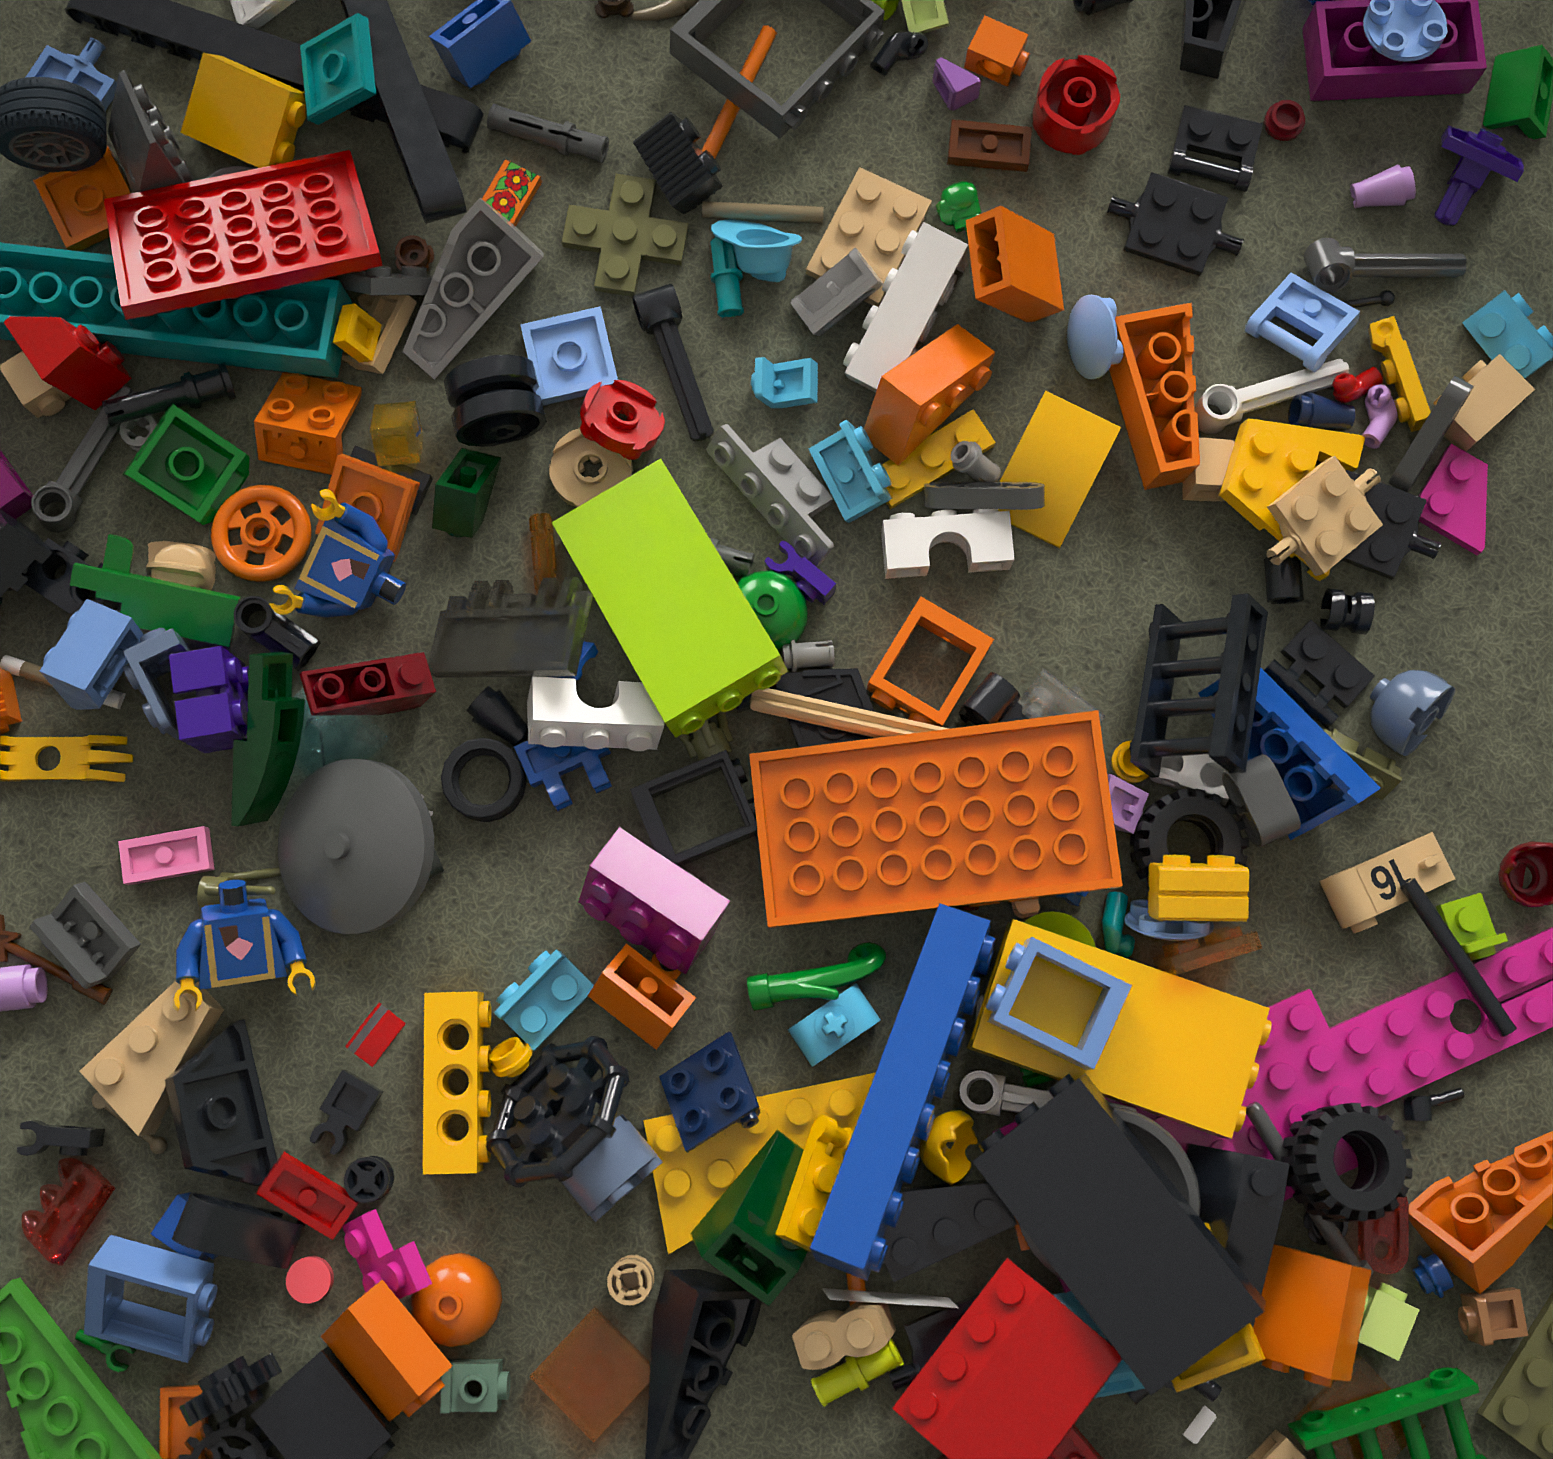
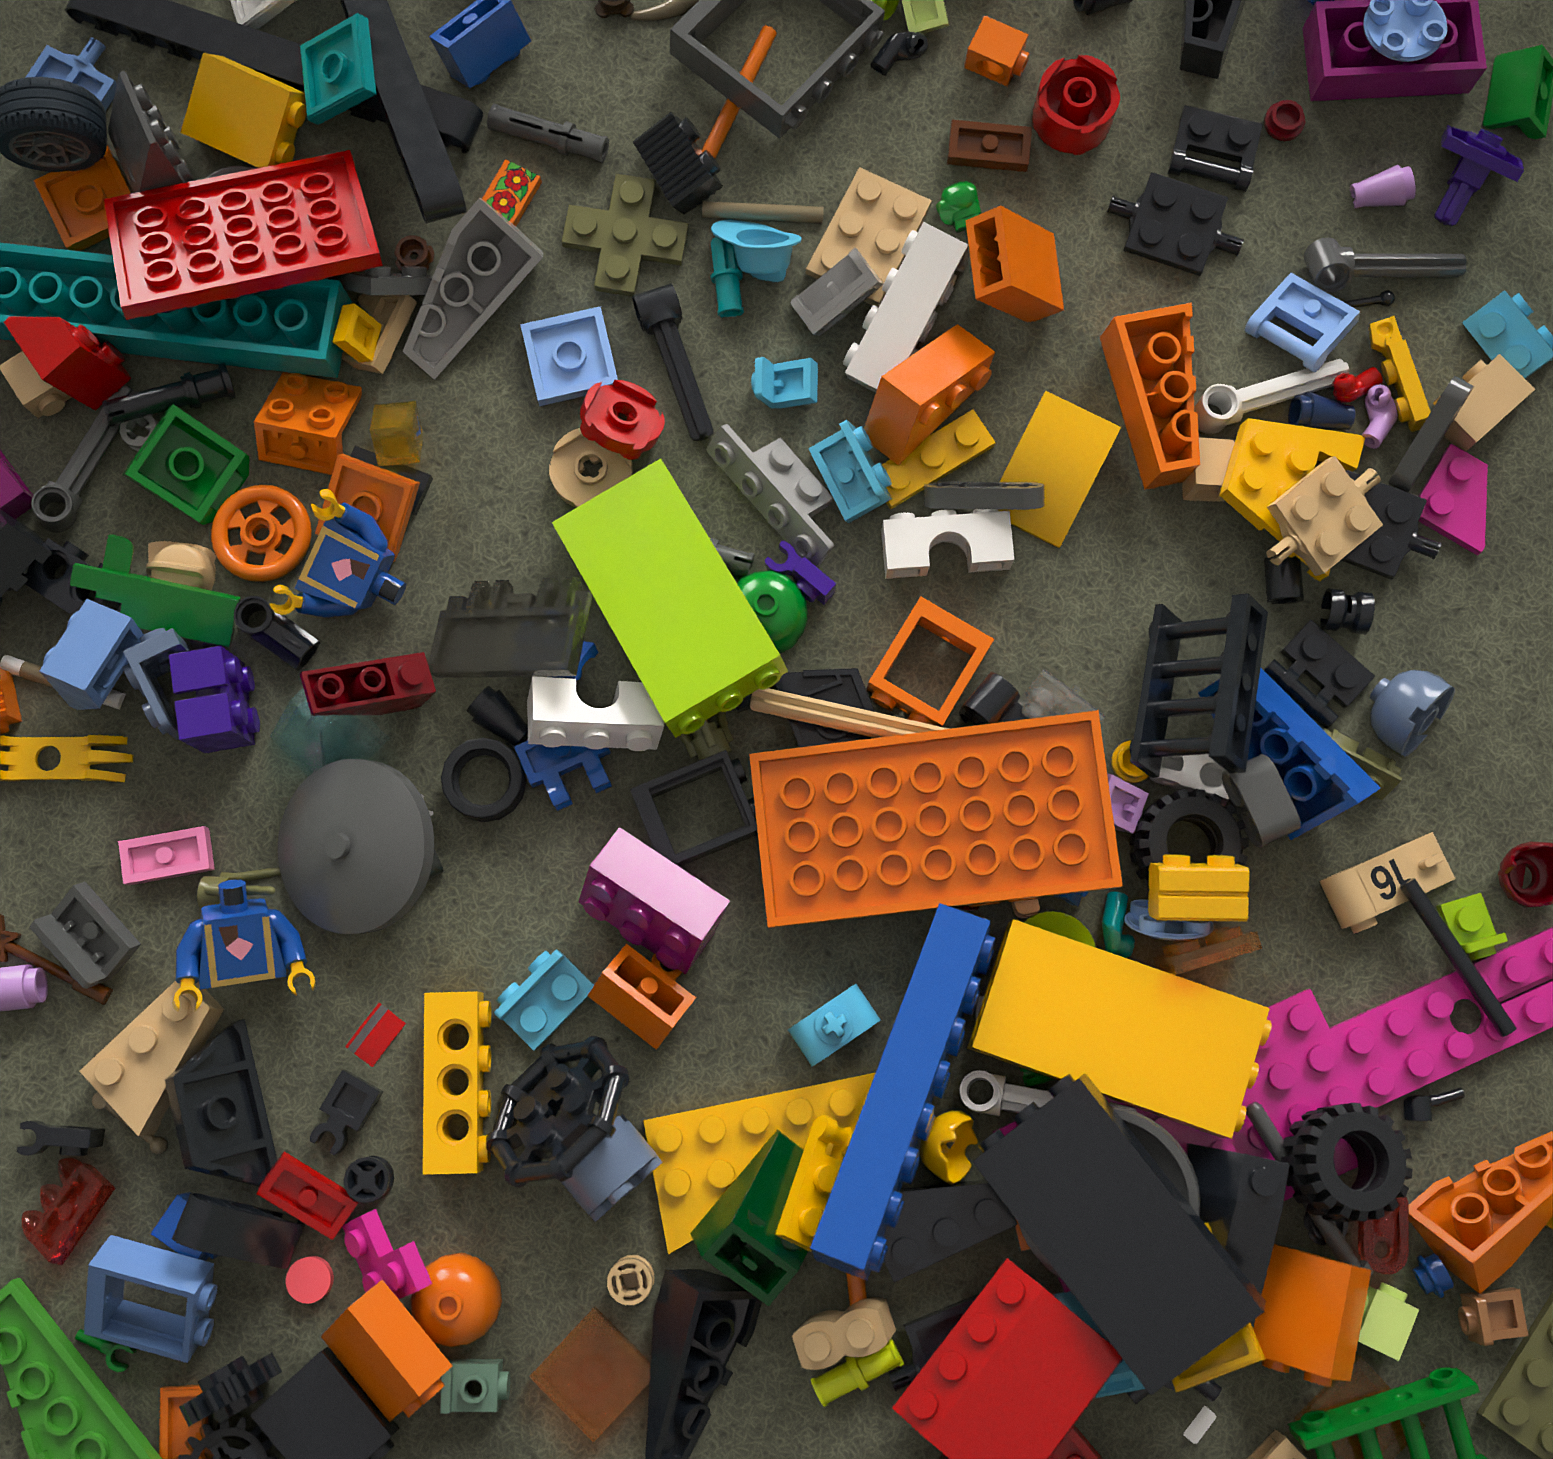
dark green slope [231,652,305,827] -> none
dark green slope [432,448,501,538] -> none
black wheel [444,354,547,447] -> none
yellow plate [489,1037,533,1078] -> none
clear orange axle [529,513,558,595] -> none
dark blue hinge [659,1031,761,1153] -> none
green plant [747,942,886,1011] -> none
light grey pin [781,640,835,672] -> none
white sticker [822,1288,958,1308] -> none
medium lavender slope [932,57,981,111] -> none
light grey pin [951,441,1001,482] -> none
medium blue window [986,937,1132,1070] -> none
light blue dish [1067,295,1124,379] -> none

